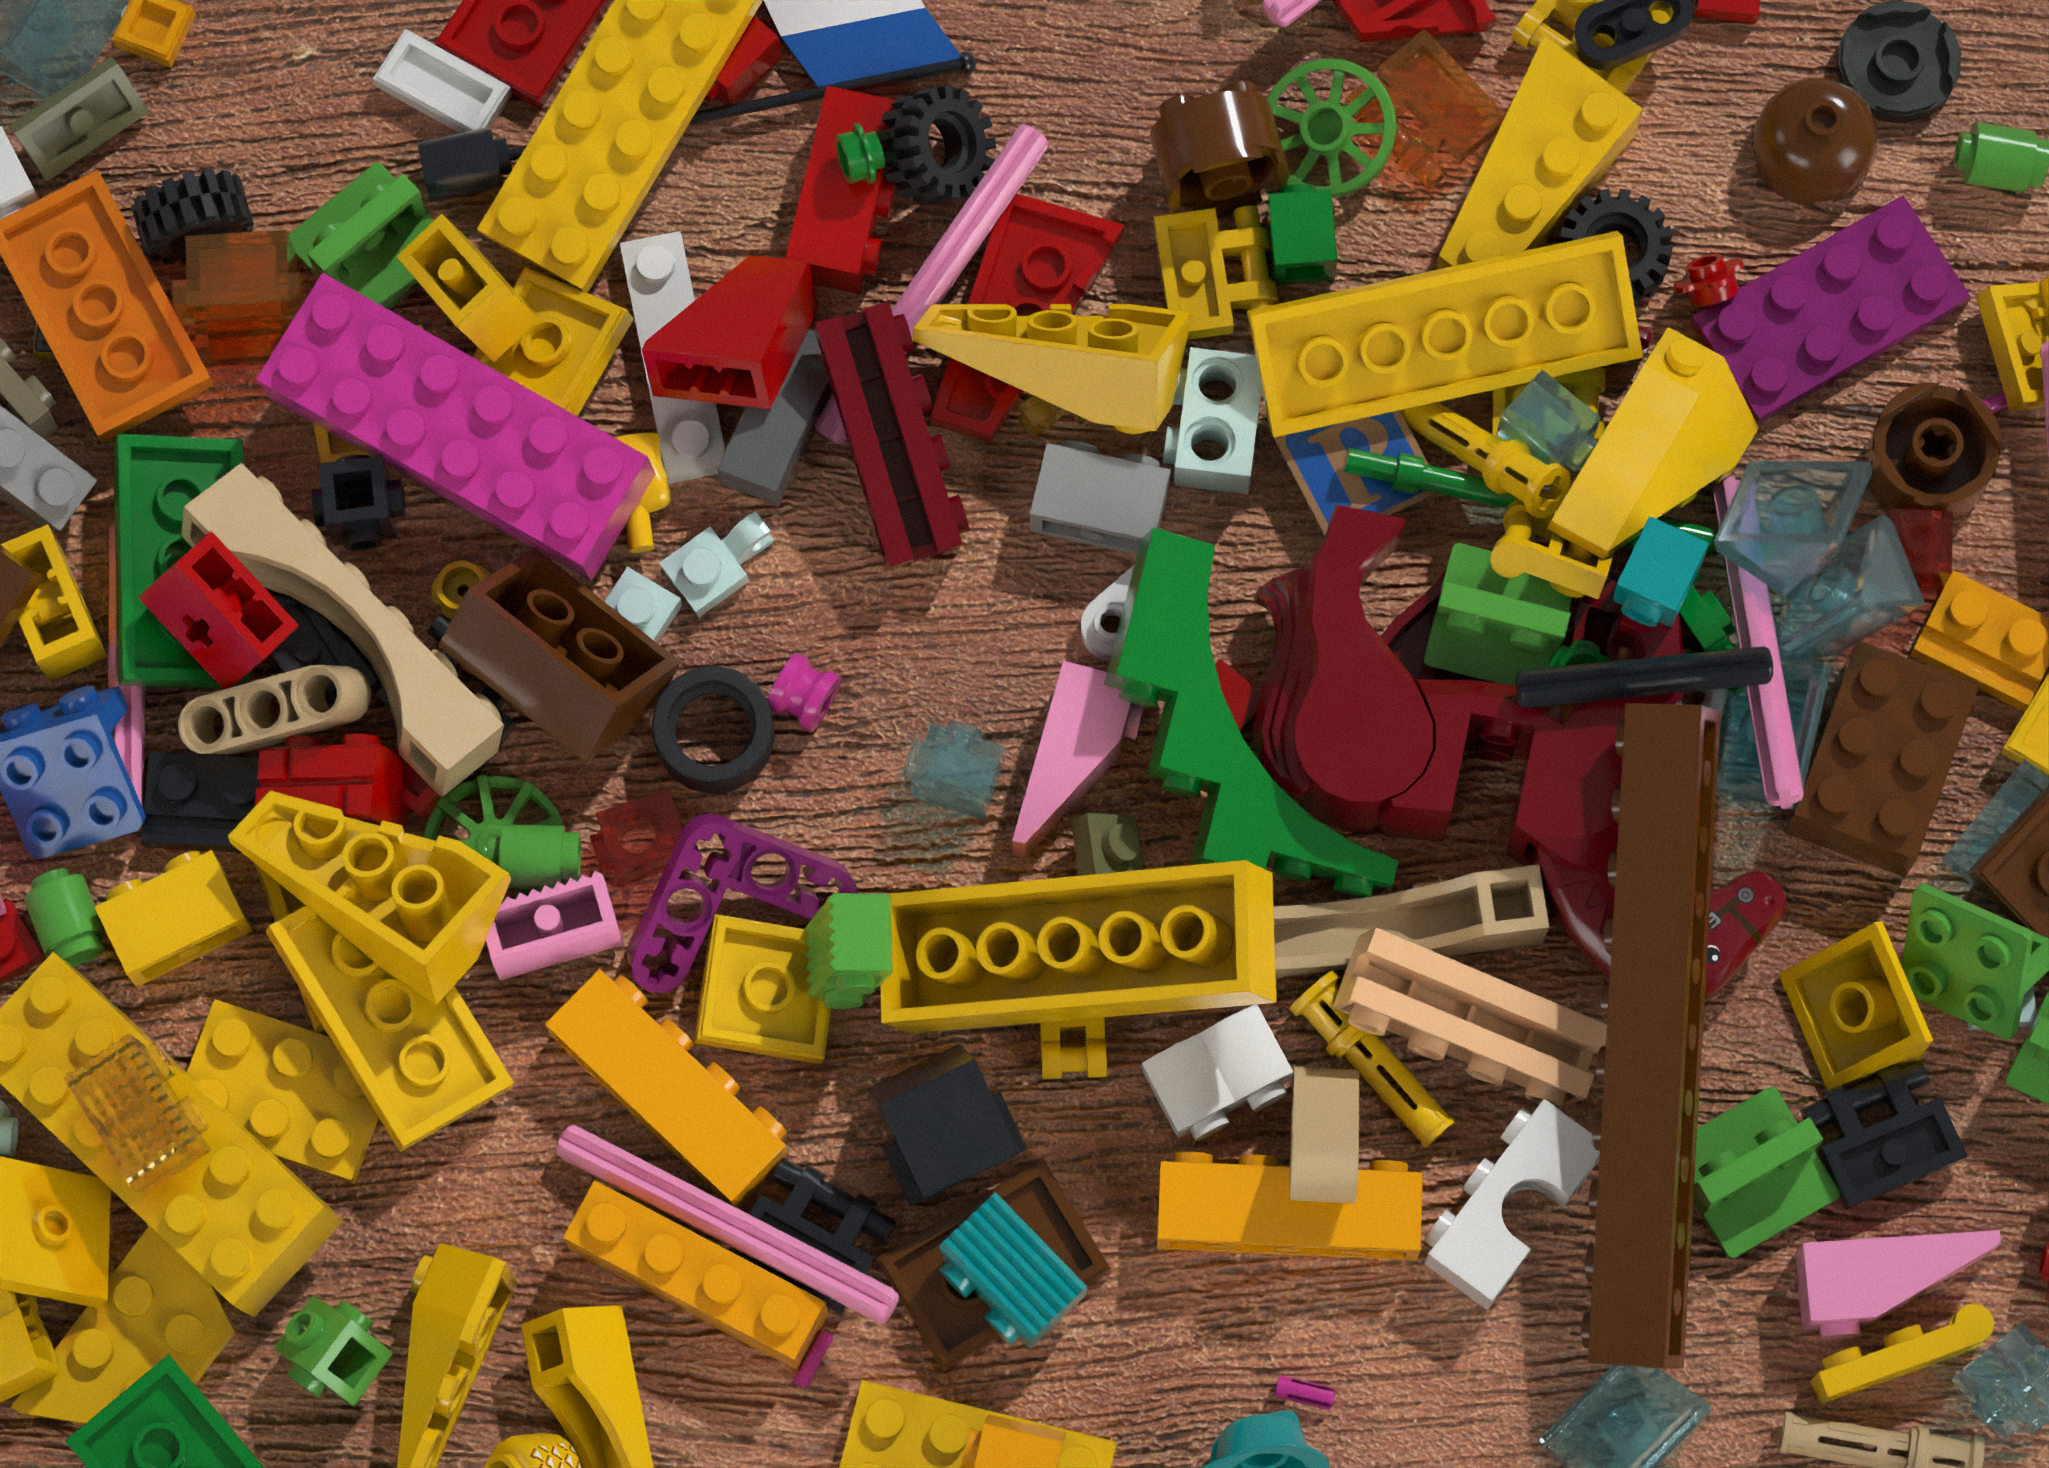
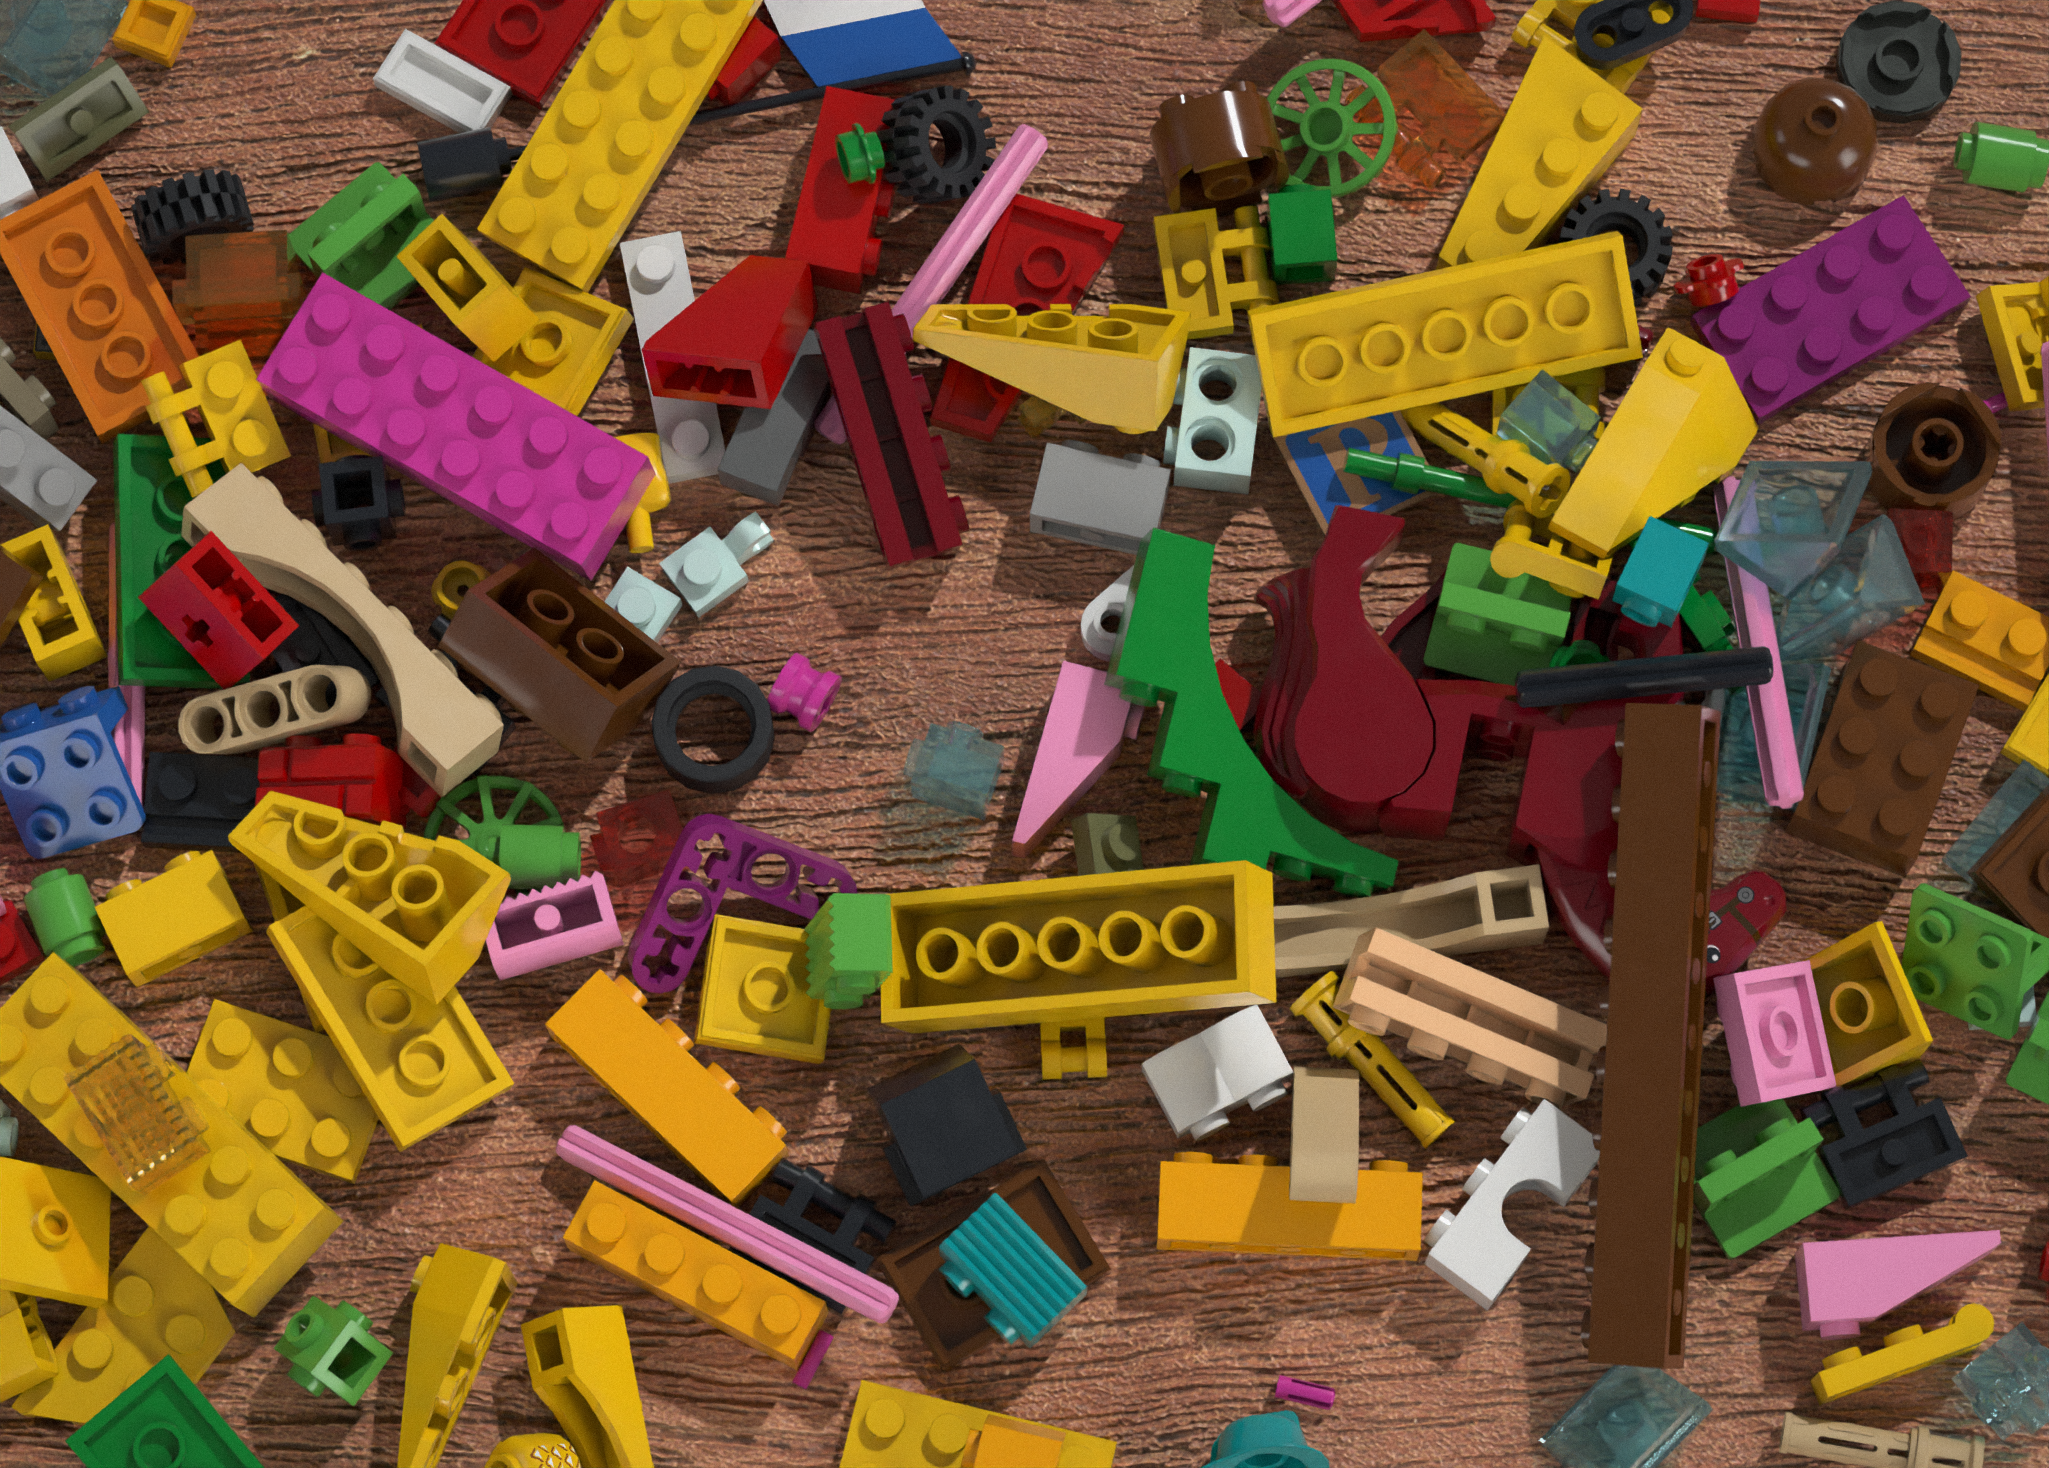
none -> yellow plate [141,339,291,498]
none -> bright pink plate [1713,960,1837,1107]

